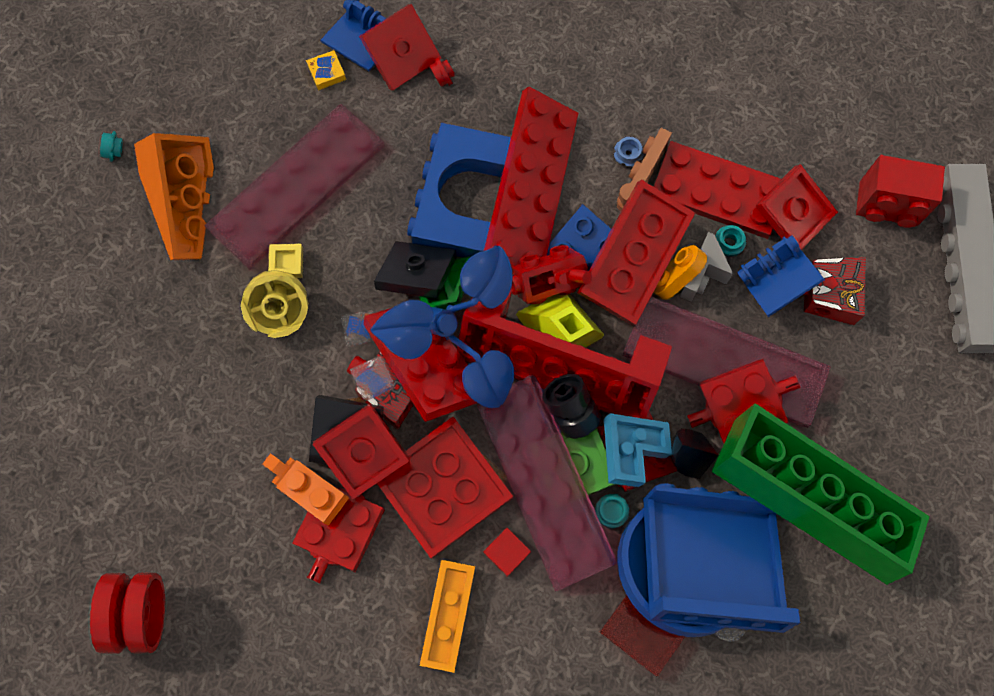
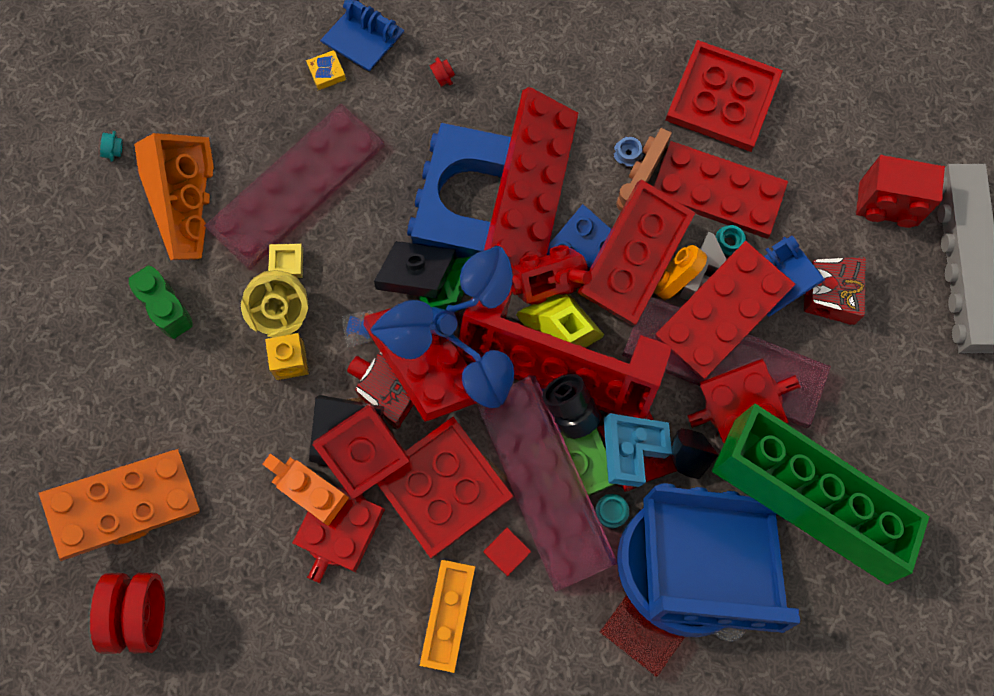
clear tile [350,356,395,402] -> none
red plate [359,4,442,90] -> none
red plate [755,164,838,250] -> none
none -> orange plate [39,449,200,561]
none -> green brick [129,265,193,339]
none -> yellow brick [265,333,309,380]
none -> red plate [655,240,795,381]
none -> red plate [665,40,783,152]

